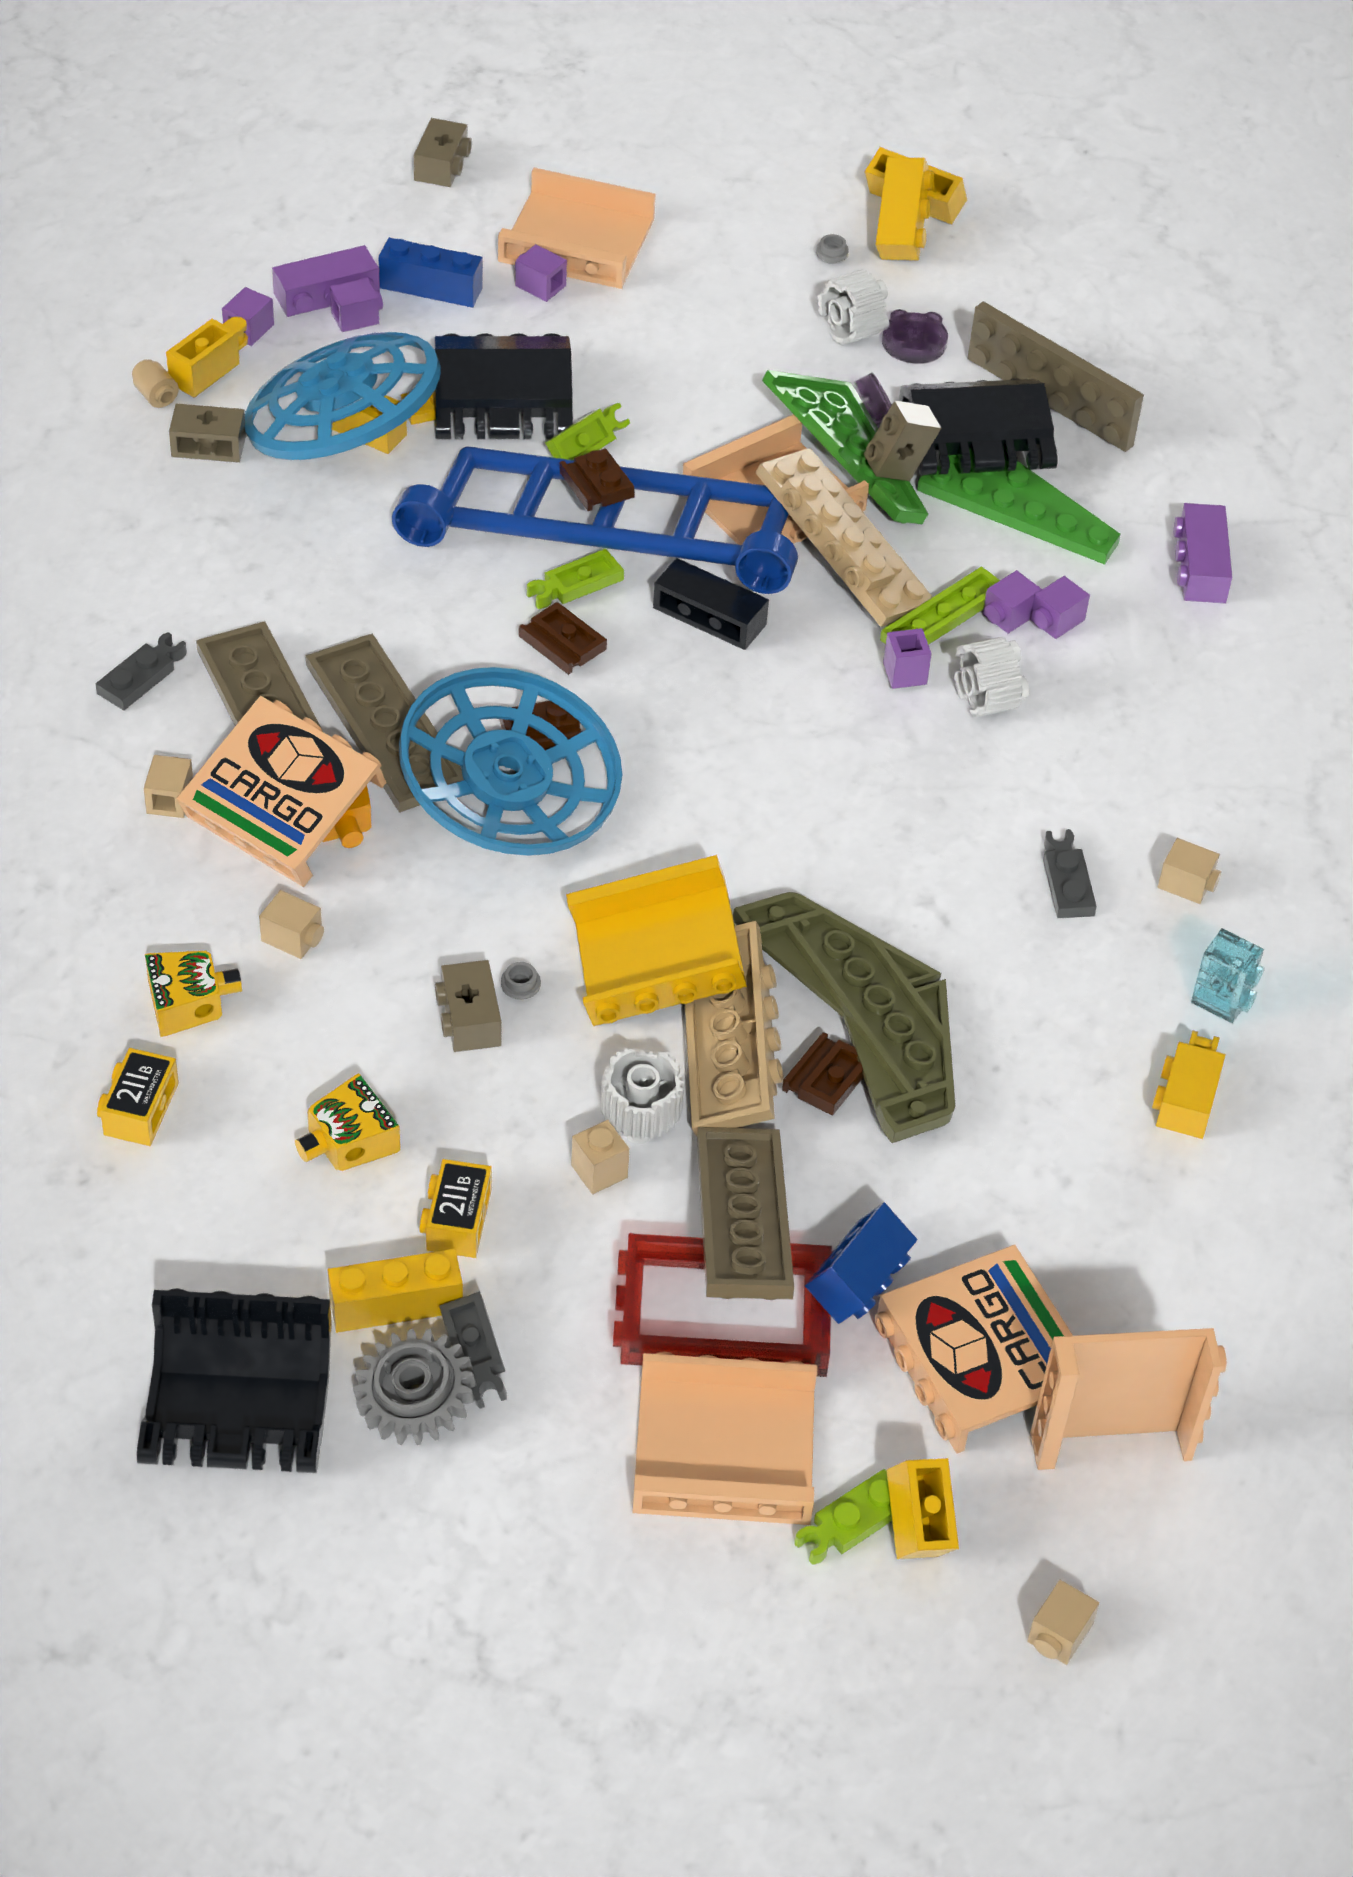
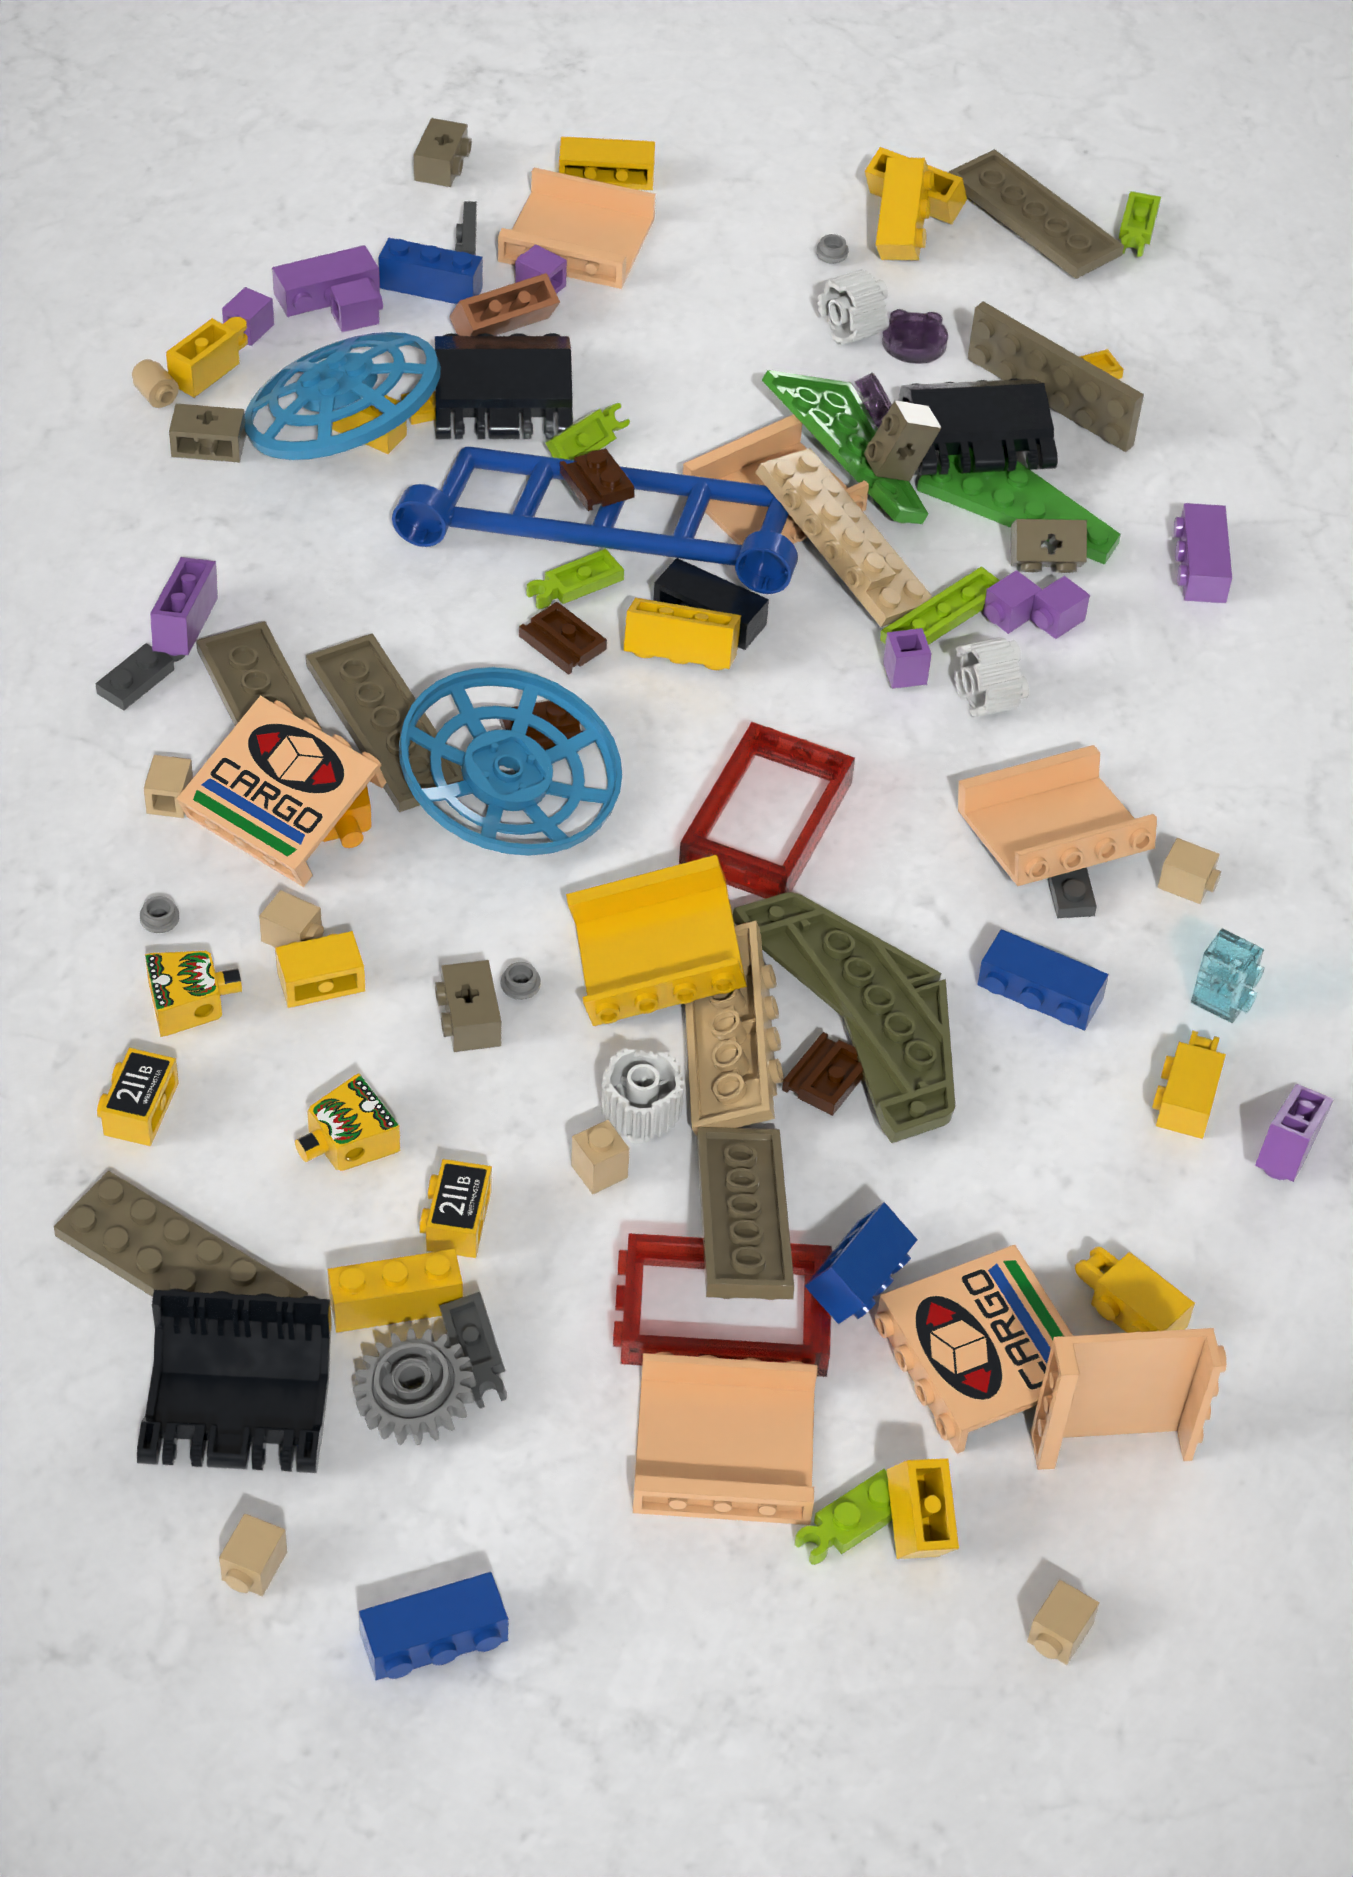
none -> dark tan plate [53,1170,308,1298]
none -> light grey plate [140,896,179,933]
none -> medium lavender brick [150,557,218,656]
none -> tan brick [219,1513,287,1596]
none -> yellow brick [275,931,365,1008]
none -> blue brick [359,1572,508,1681]
none -> nougat brick [449,273,560,336]
none -> dark grey plate [455,201,477,255]
none -> yellow brick [559,136,655,190]
none -> yellow brick [624,598,741,670]
none -> clear red door [679,722,855,899]
none -> dark tan plate [948,149,1124,279]
none -> light nougat panel [958,745,1157,886]
none -> blue brick [977,929,1109,1031]
none -> dark tan brick [1011,519,1087,573]
none -> yellow brick [1075,1246,1195,1333]
none -> yellow tile [1080,349,1124,379]
none -> lime plate [1118,191,1161,257]
none -> medium lavender slope [1255,1084,1334,1182]

